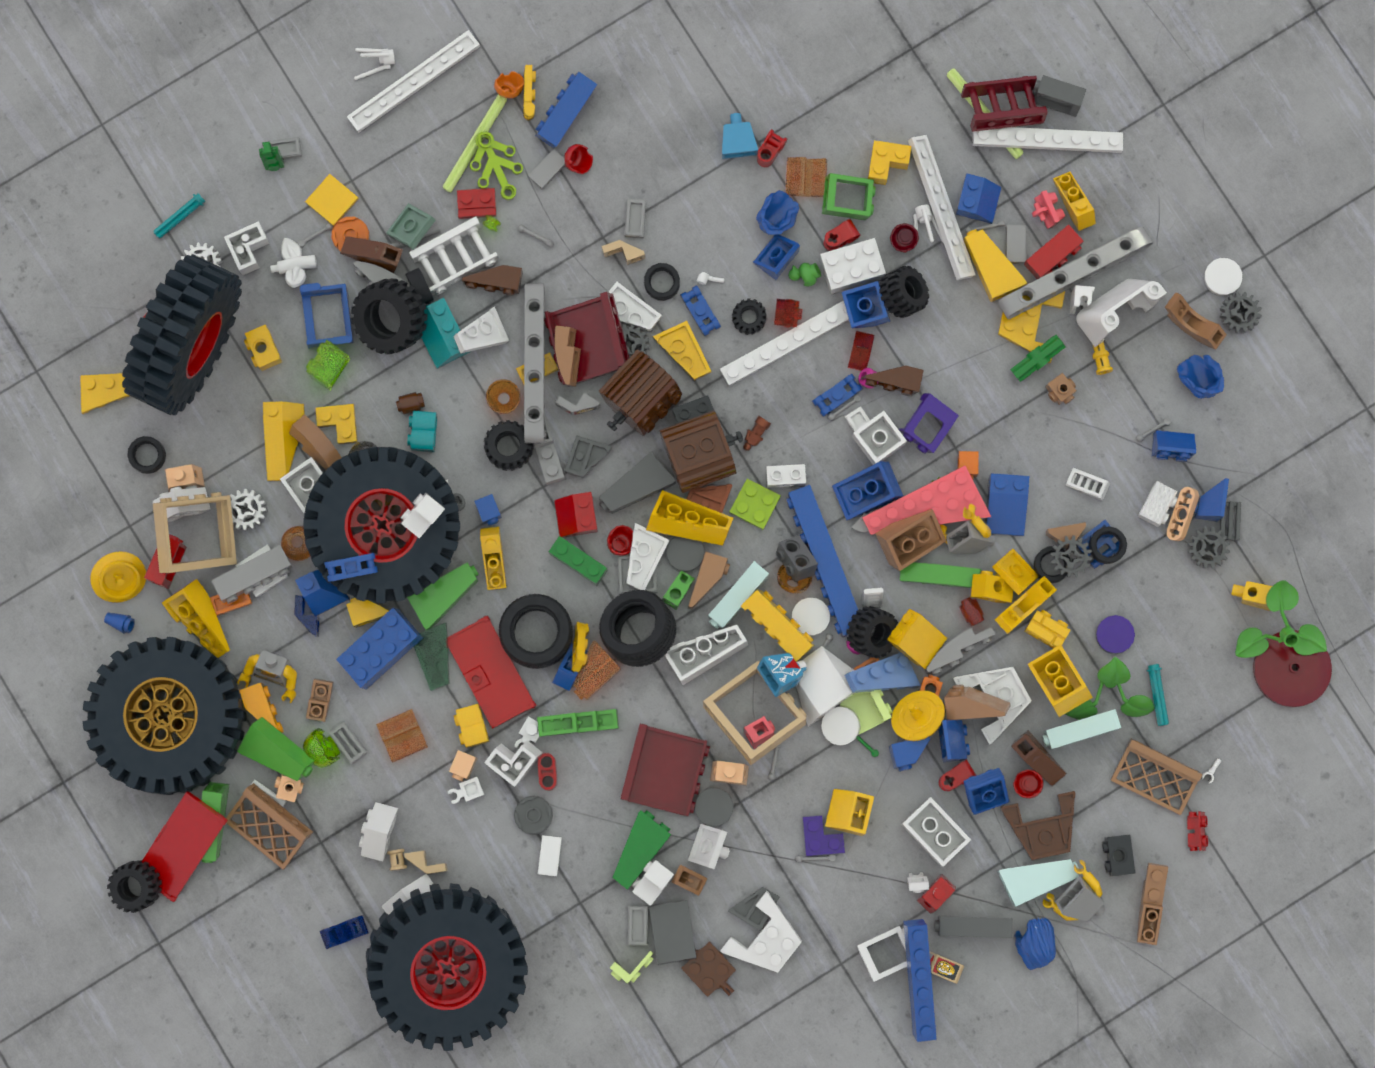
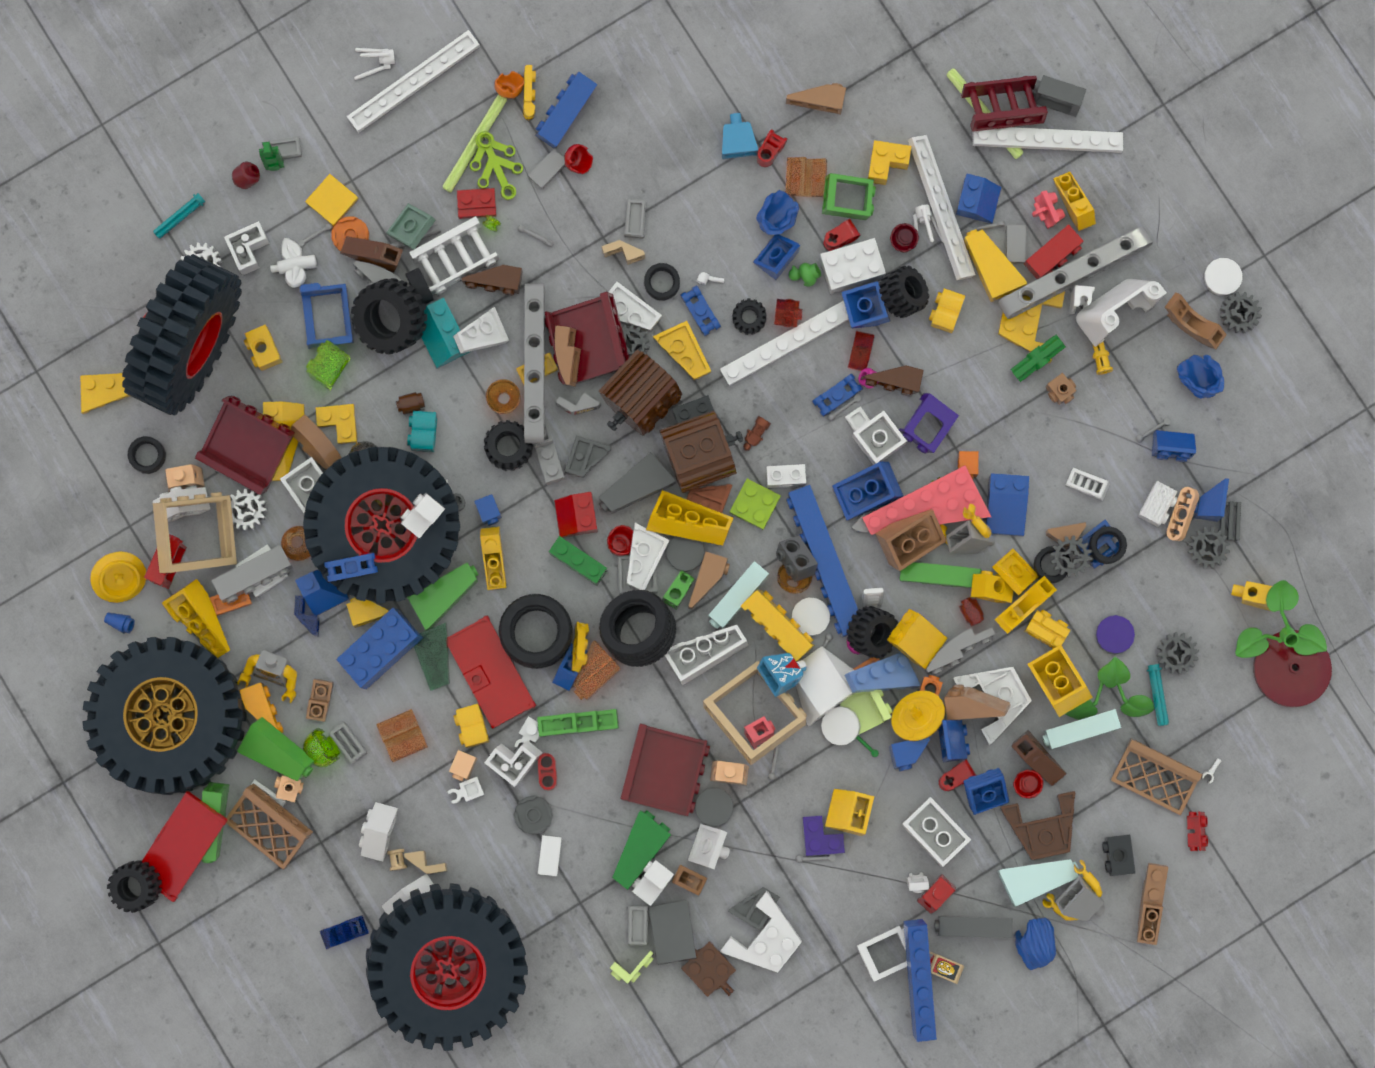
none -> dark red panel [195,396,295,495]
none -> dark red head [232,161,260,189]
none -> medium nougat slope [786,83,846,115]
none -> yellow brick [929,288,965,334]
none -> dark grey gear [1156,632,1199,674]

